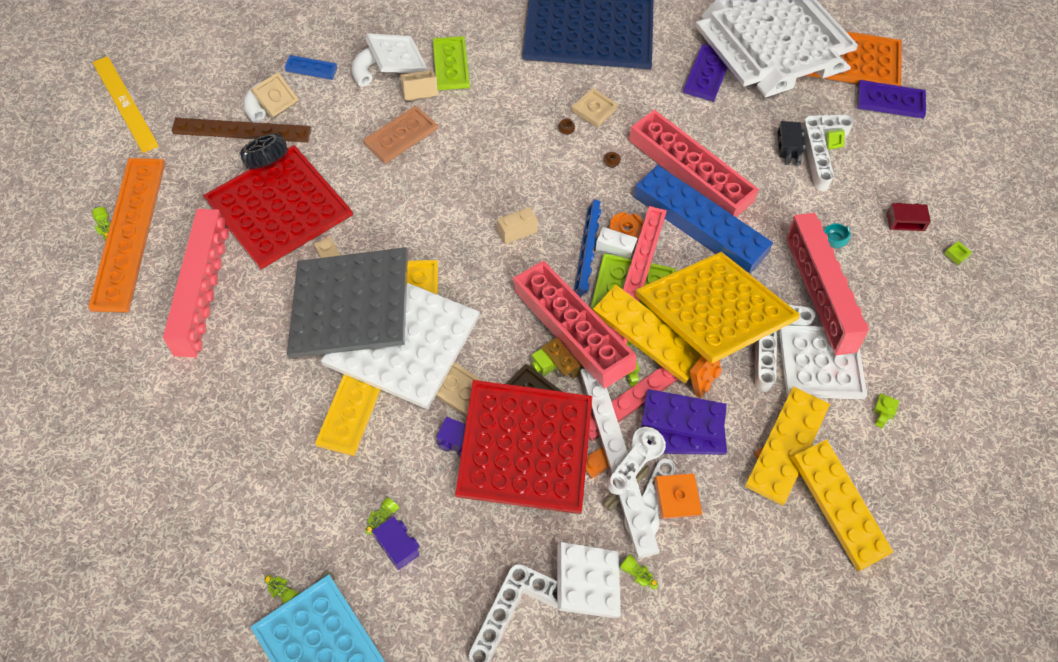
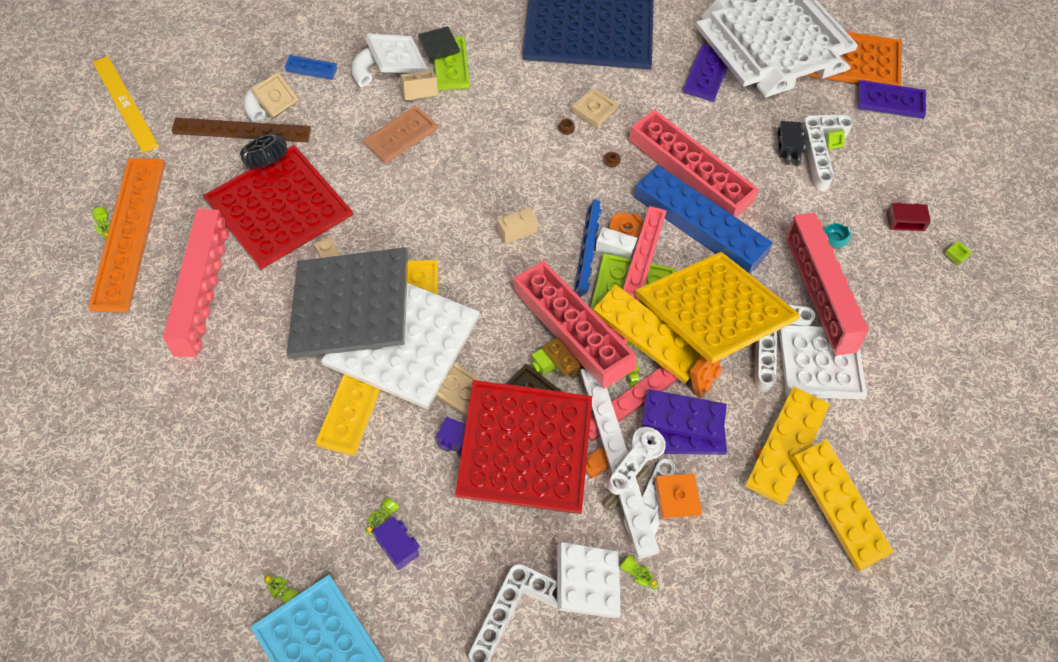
lime plate [873,393,900,429] -> none
none -> pearl dark grey tile [418,26,460,61]

